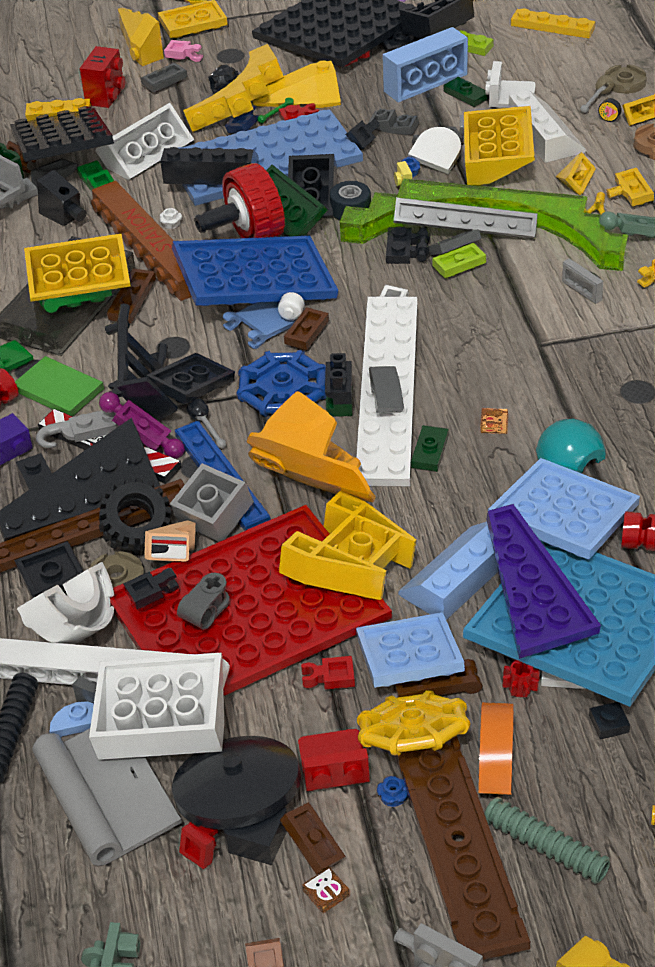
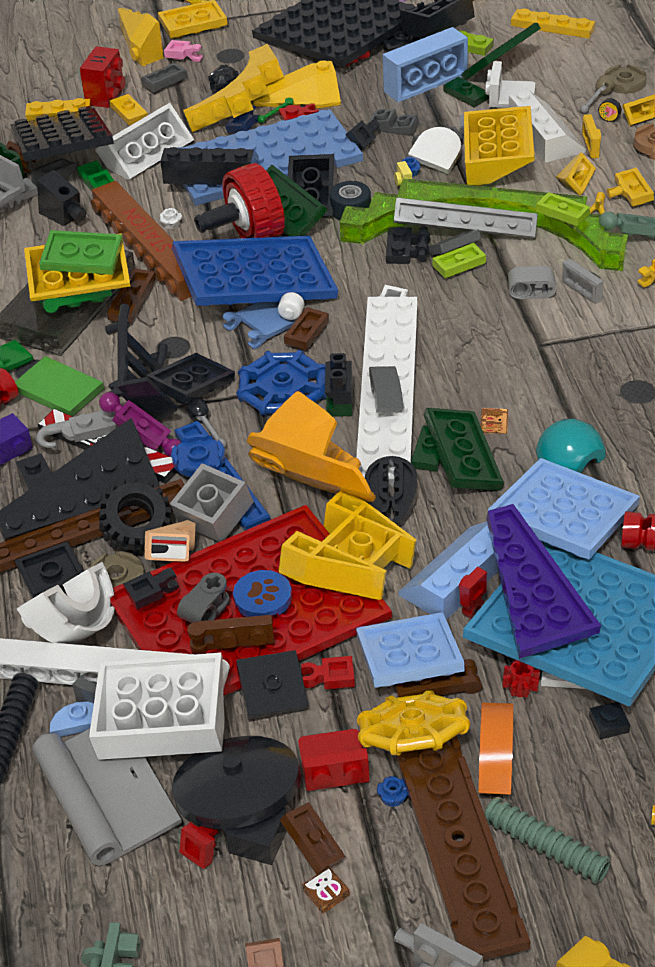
none -> bright green tile [39,230,123,275]
none -> yellow plate [110,94,148,126]
none -> blue tile [171,434,225,477]
none -> reddish brown plate [187,615,274,655]
none -> blue tile [233,570,292,617]
none -> black plate [236,650,309,720]
none -> black piece [365,456,418,527]
none -> dark green tile [423,408,504,491]
none -> red plate [458,566,487,619]
none -> dark green tile [461,23,541,80]
none -> light grey beam [508,266,556,299]
none -> lime plate [536,192,590,226]
none -> yellow plate [582,114,601,159]

